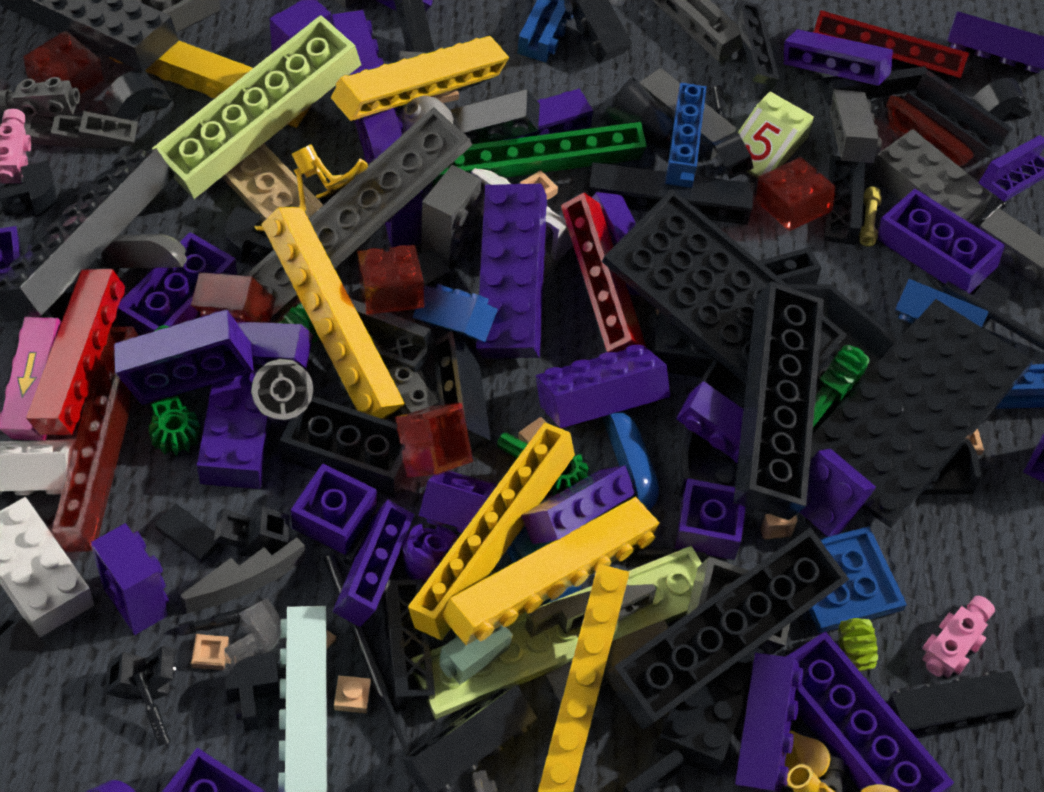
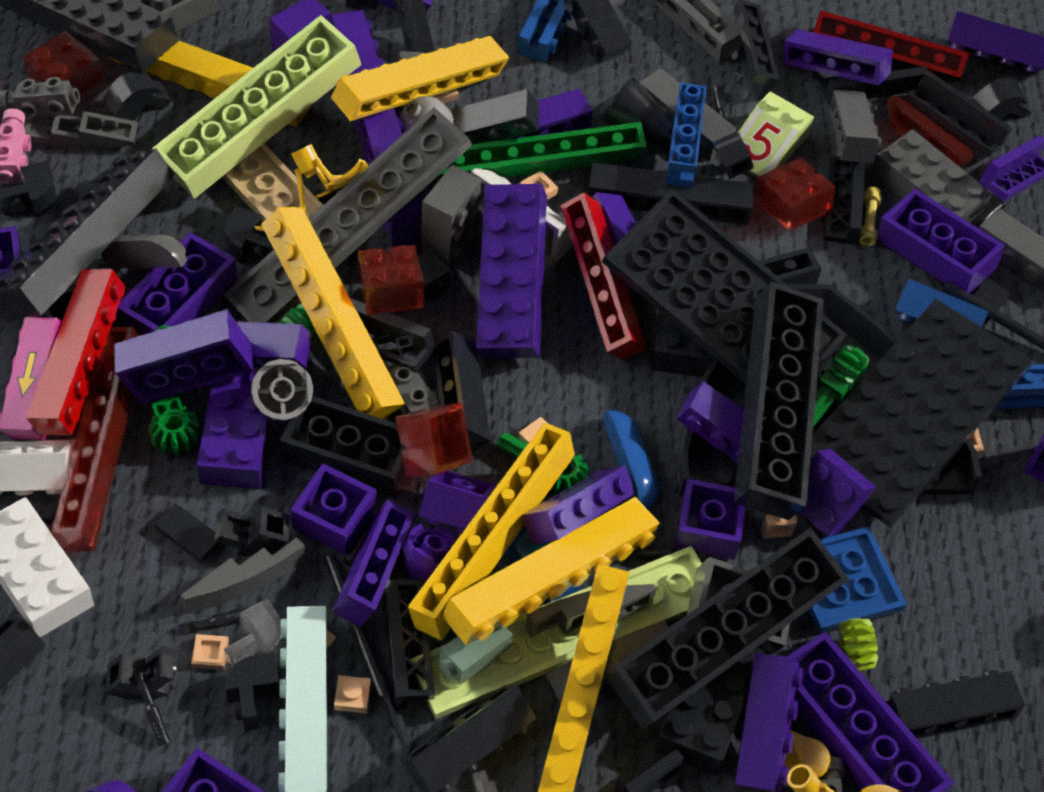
dark purple brick [91,523,169,635] -> none
clear red piece [191,272,276,323] -> none
blue brick [412,284,498,342] -> none
dark purple brick [535,345,670,428] -> none
bright pink brick [922,596,995,678] -> none

